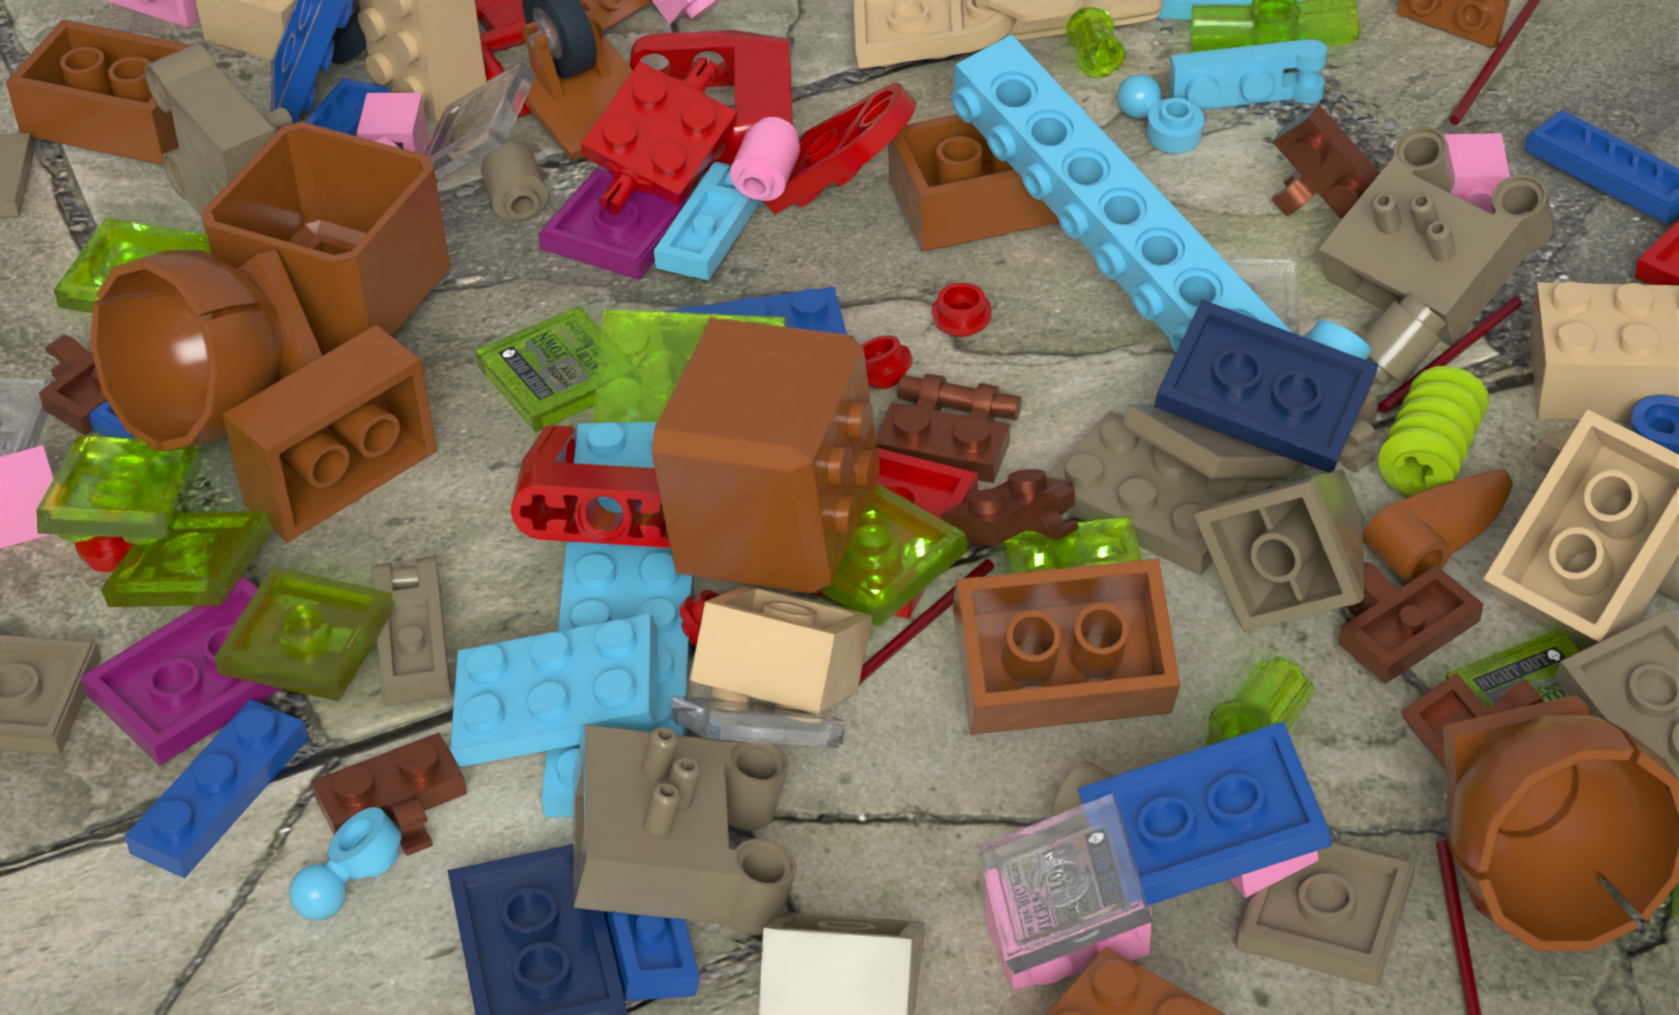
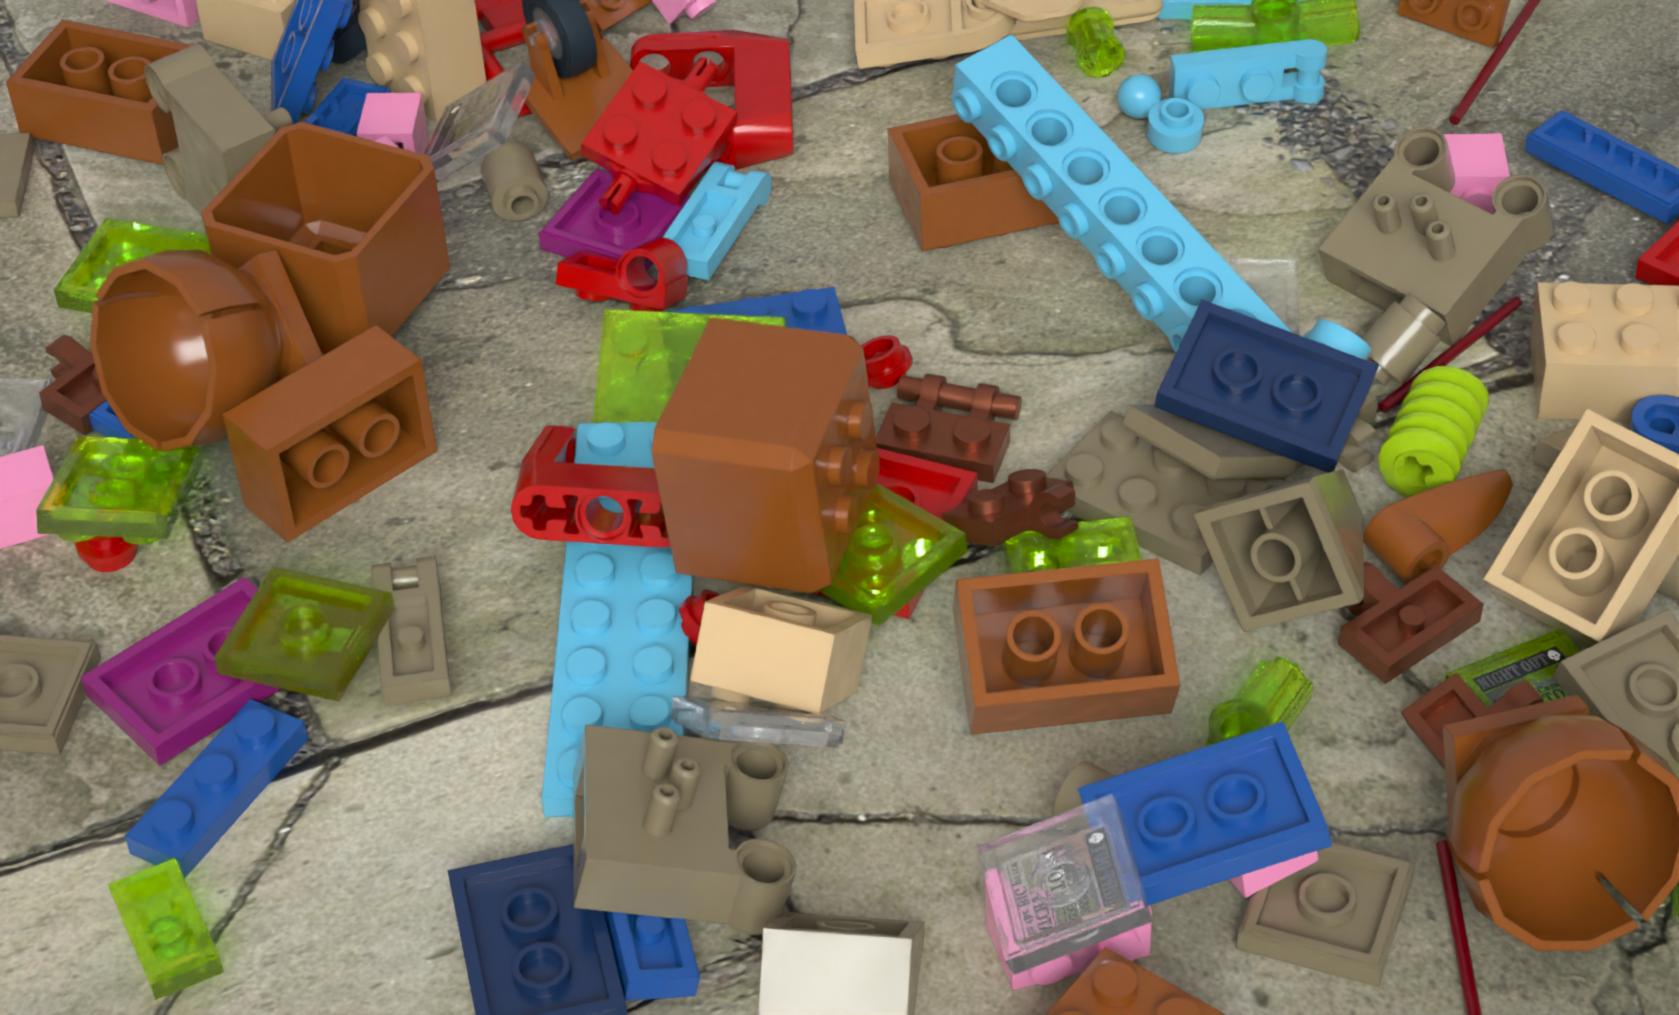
clear neon green tile [101,511,274,607] -> none
medium azure plate [289,807,401,920] -> none
copper plate [311,733,467,856] -> none
medium azure plate [450,613,658,767] -> none
clear neon green tile [475,305,640,433] -> none
bright pink brick [730,117,800,201] -> none
red plate [763,83,916,214] -> none
dark red axle [859,559,994,685] -> none
red plate [932,283,992,337] -> none
copper plate [1271,105,1380,219] -> none
none -> clear neon green plate [108,858,224,1000]
none -> red plate [555,237,689,314]

